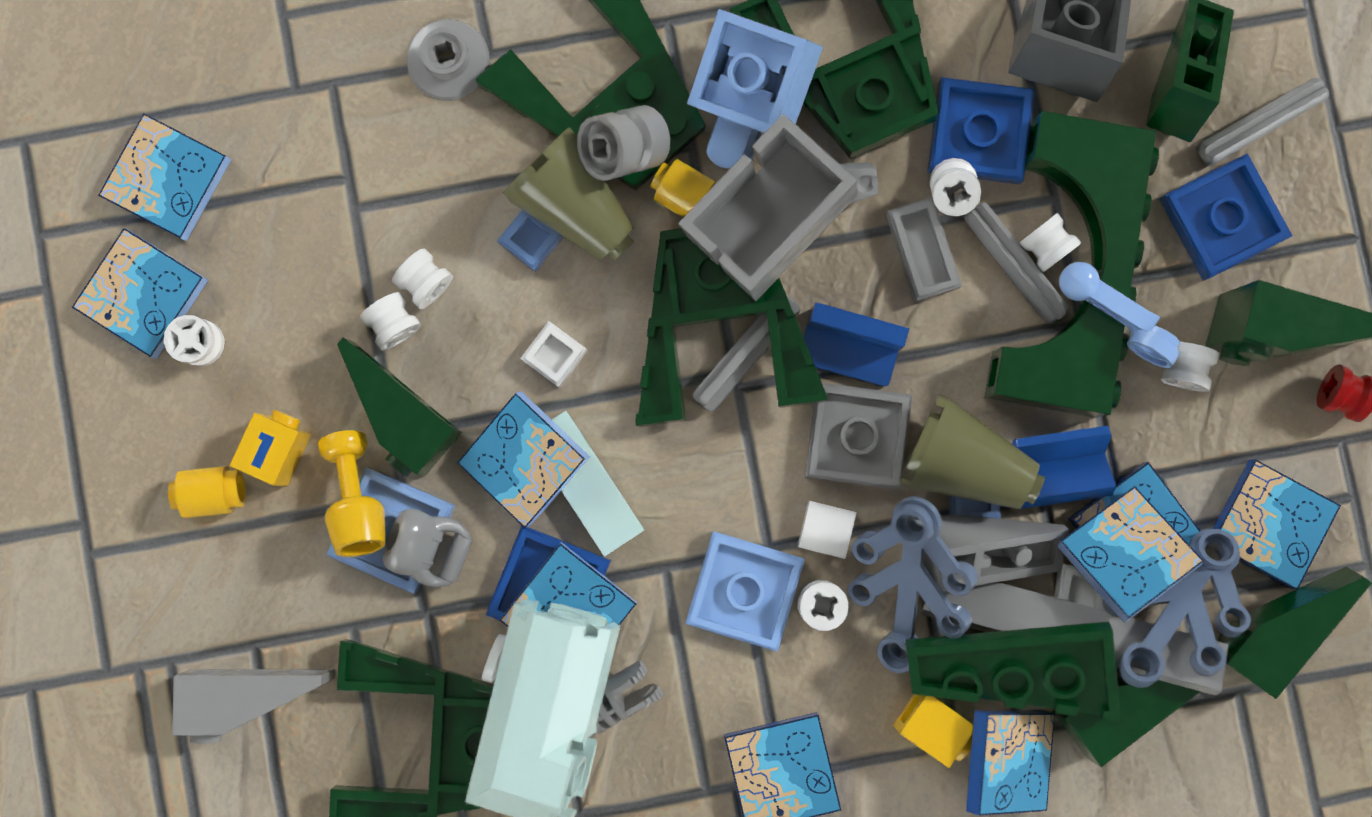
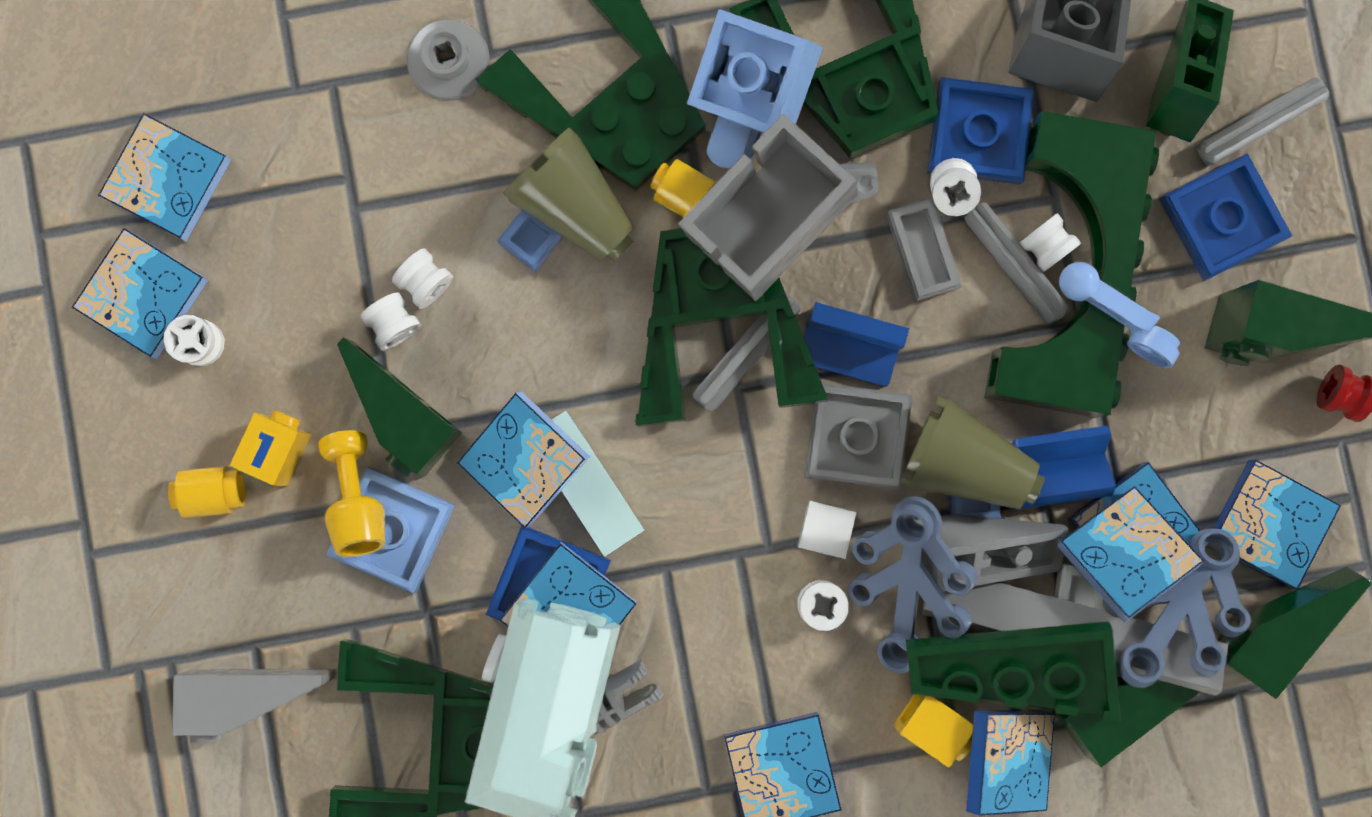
light grey piece [382,509,473,587] -> none
white tile [520,321,588,388] -> none
light grey wheel [577,105,670,181] -> none
light blue tile [685,531,805,652] -> none
white wheel [1161,342,1219,392] -> none

